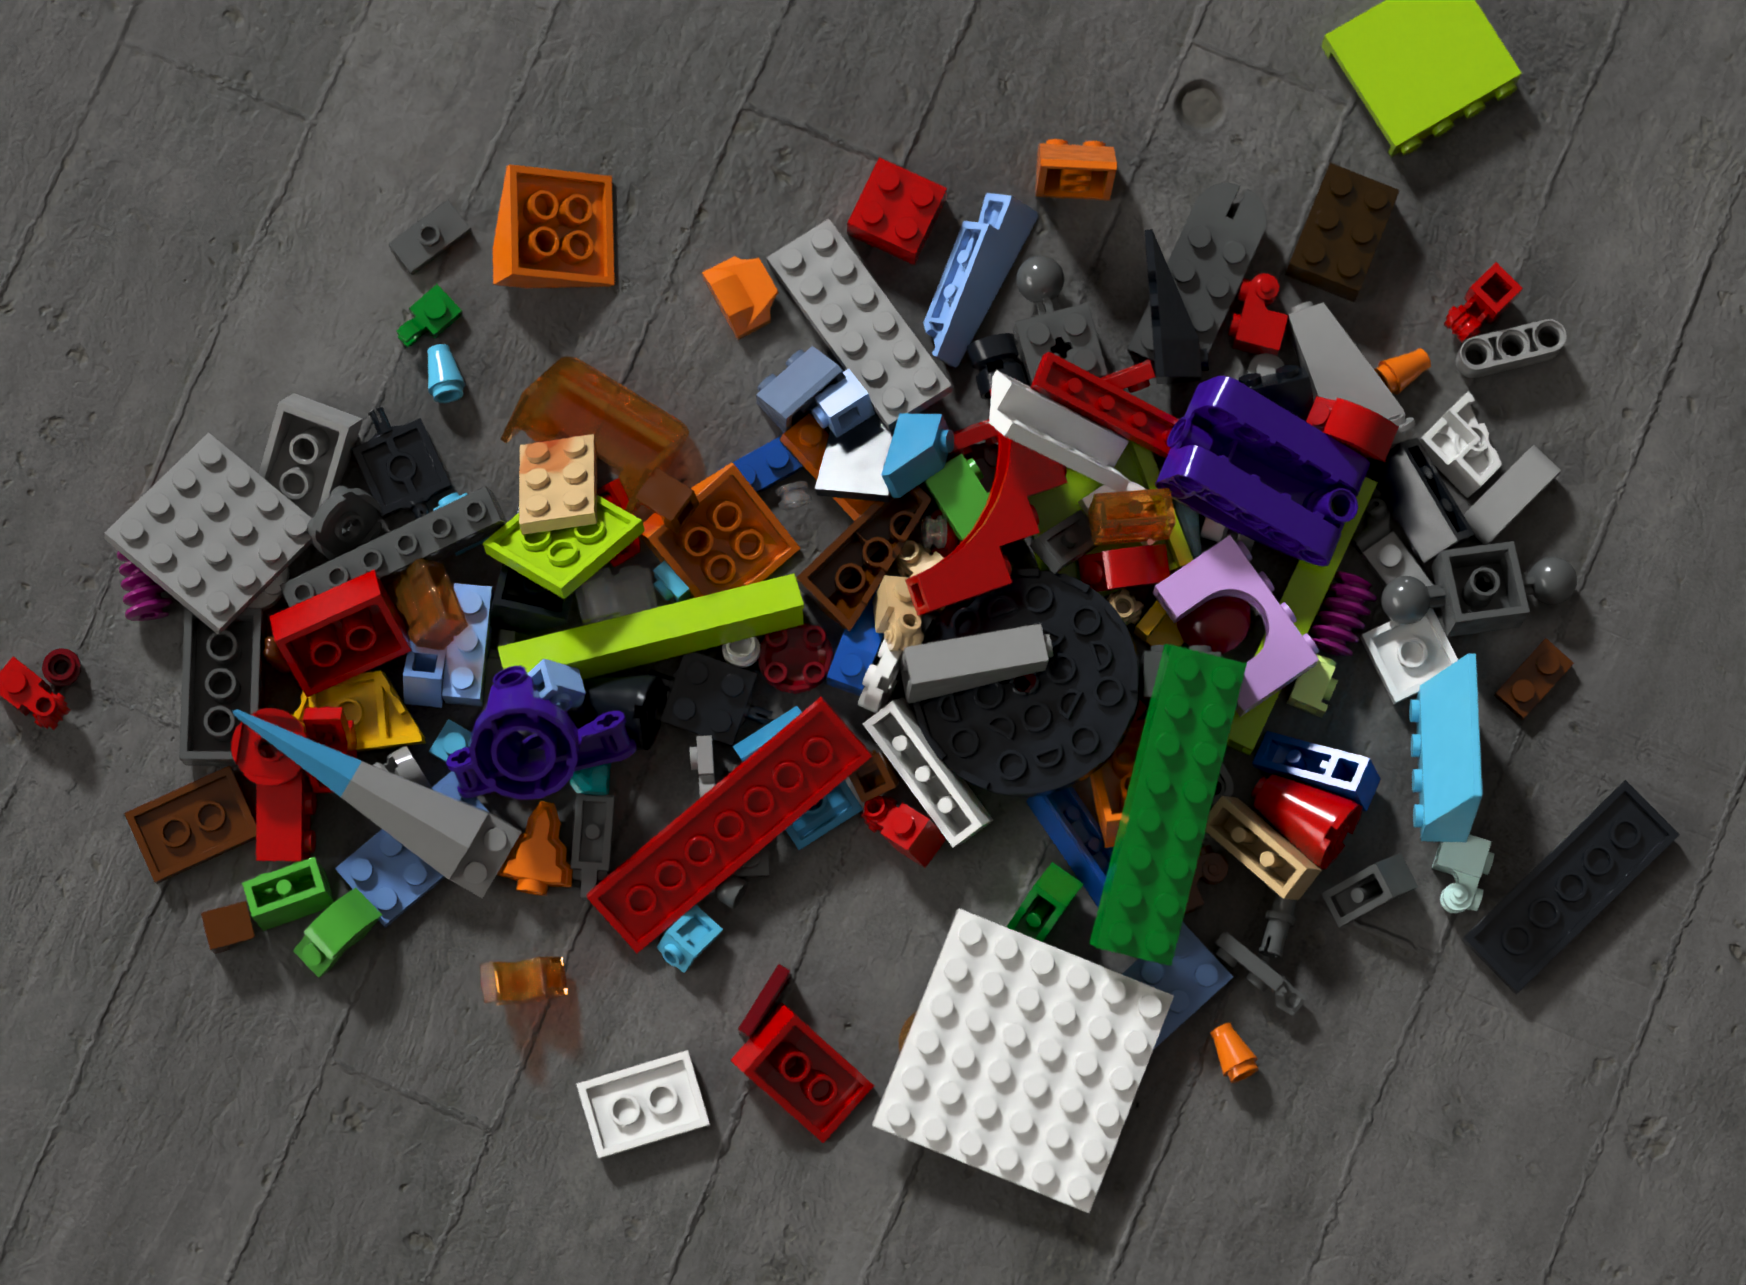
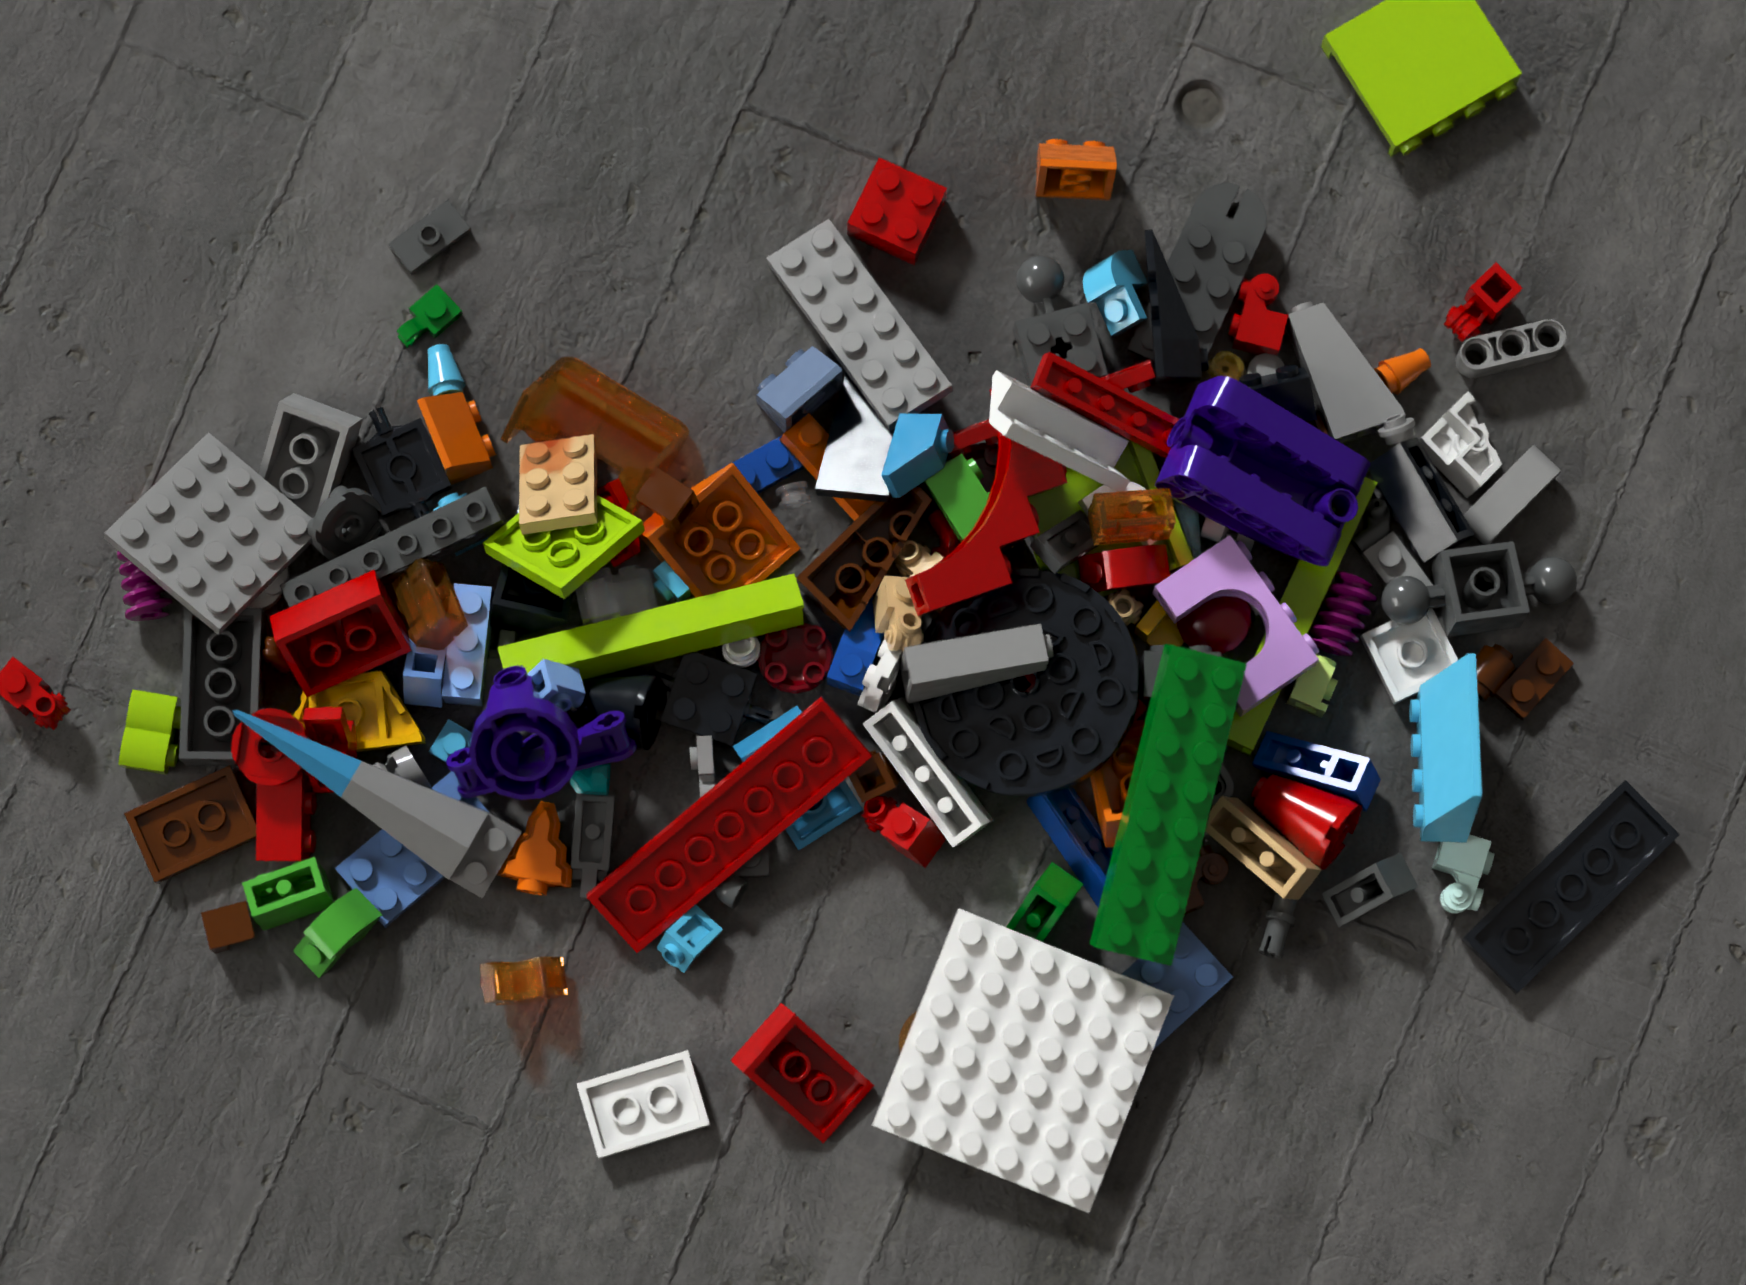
dark red plate [42,648,81,687] -> none
orange slope [493,164,615,288] -> none
orange slope [702,256,778,340] -> none
dark red tile [738,964,791,1039] -> none
light blue brick [811,369,875,438] -> none
clear bush [920,514,947,549] -> none
light blue wedge [923,193,1038,367] -> none
black wheel [967,333,1027,399] -> none
orange cone [1210,1022,1259,1083] -> none
dark grey hinge [1214,932,1307,1016] -> none
dark brown brick [1285,163,1400,302] -> none
red brick [1306,396,1399,462] -> none
none -> lime brick [118,689,181,775]
none -> orange slope [417,392,496,485]
none -> medium azure brick [1083,250,1147,336]
none -> clear yellow plate [1207,351,1244,381]
none -> reddish brown brick [1476,644,1515,702]

